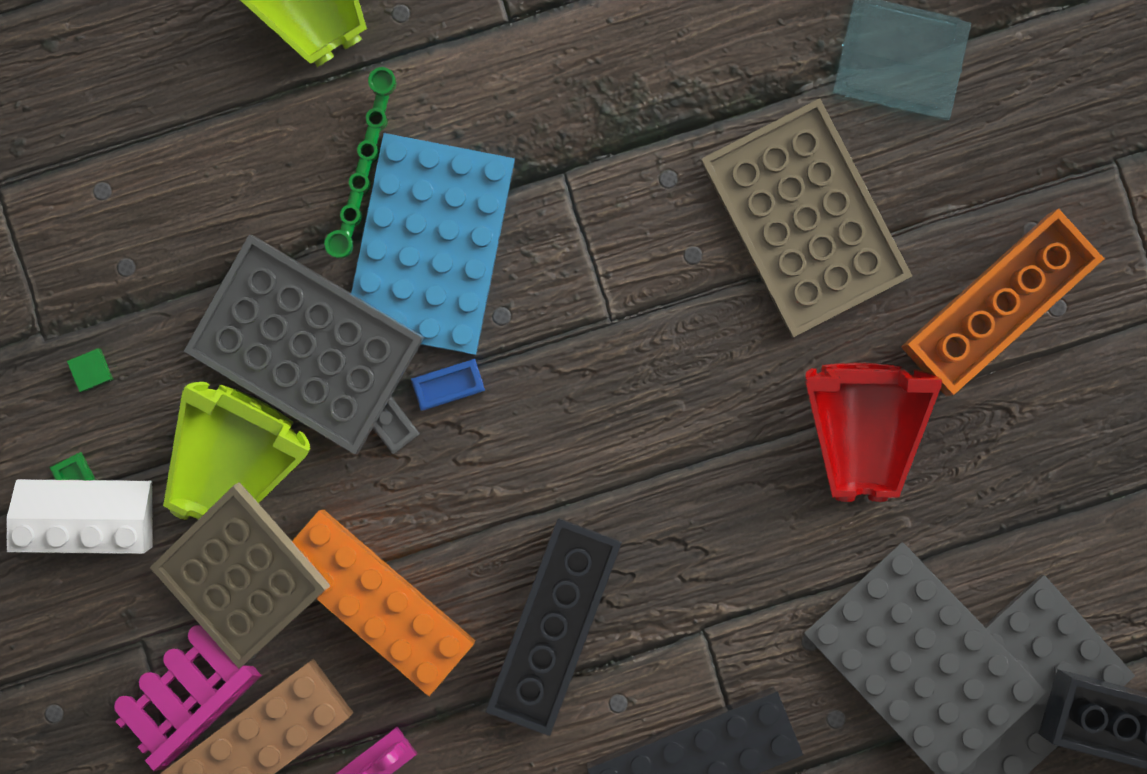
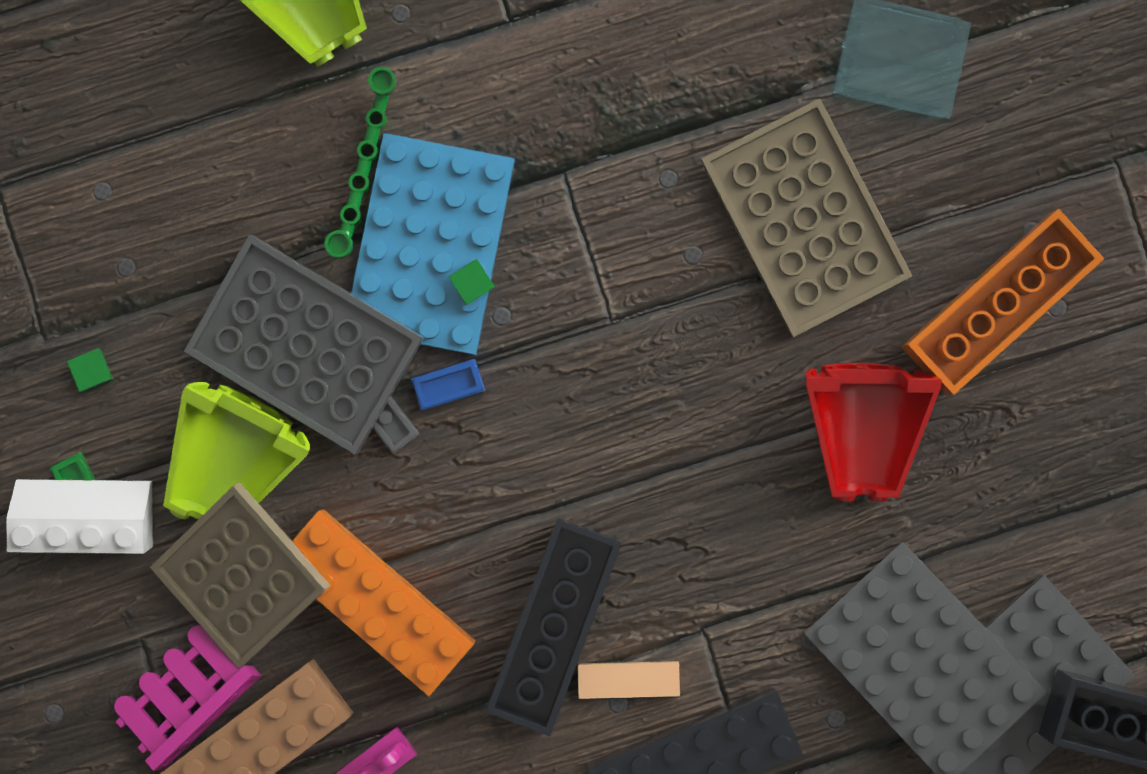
none -> green tile [448,258,495,305]
none -> light nougat tile [578,661,680,699]

